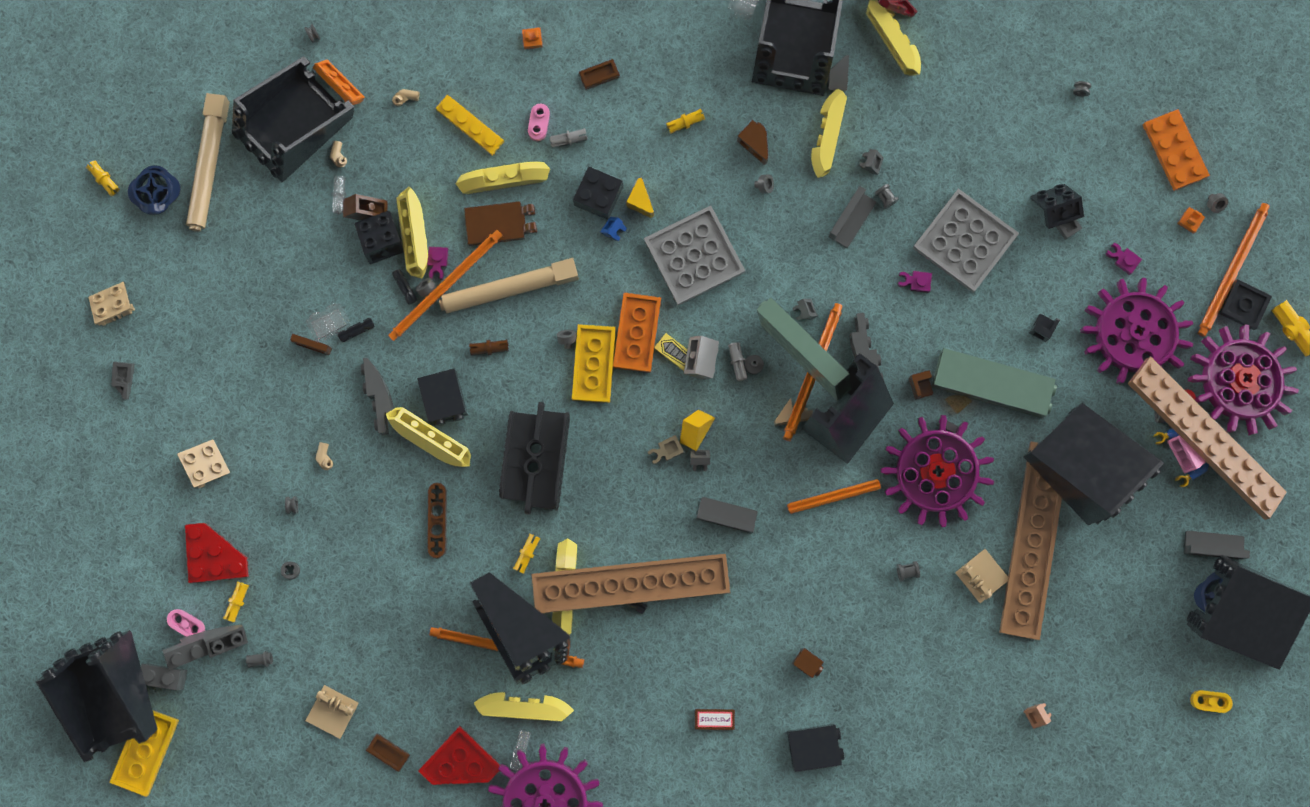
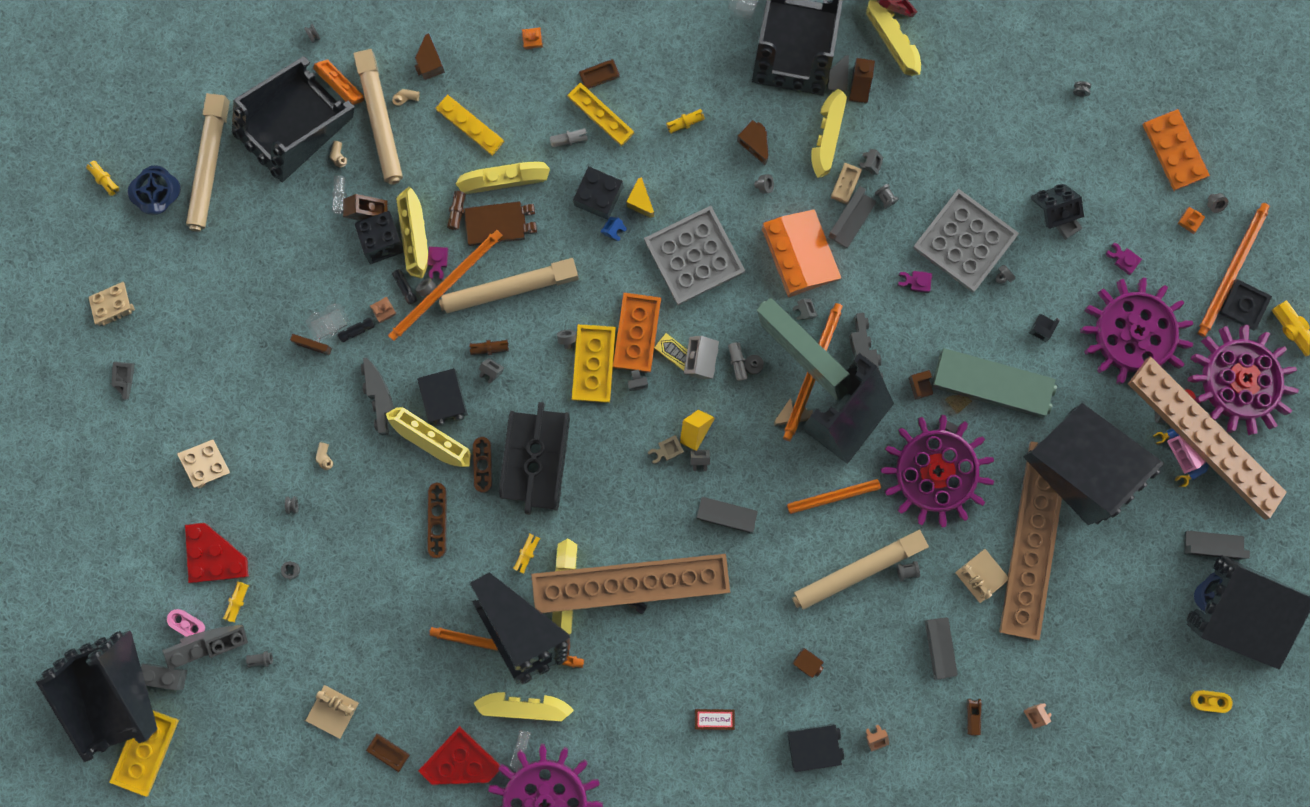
bright pink plate [528,104,550,141] -> none
none -> tan brick [353,49,403,185]
none -> nougat tile [370,297,396,323]
none -> reddish brown slope [414,33,445,80]
none -> reddish brown pin [447,191,466,230]
none -> reddish brown beam [473,437,492,493]
none -> dark grey tile [479,358,504,383]
none -> yellow plate [567,82,634,147]
none -> dark grey tile [628,370,648,391]
none -> orange slope [762,209,841,298]
none -> tan brick [792,530,929,610]
none -> tan plate [830,163,862,205]
none -> reddish brown slope [849,58,875,103]
none -> nougat tile [866,725,889,752]
none -> dark grey panel [925,617,958,680]
none -> reddish brown bar [967,698,982,735]
none -> dark grey tile [996,264,1016,284]

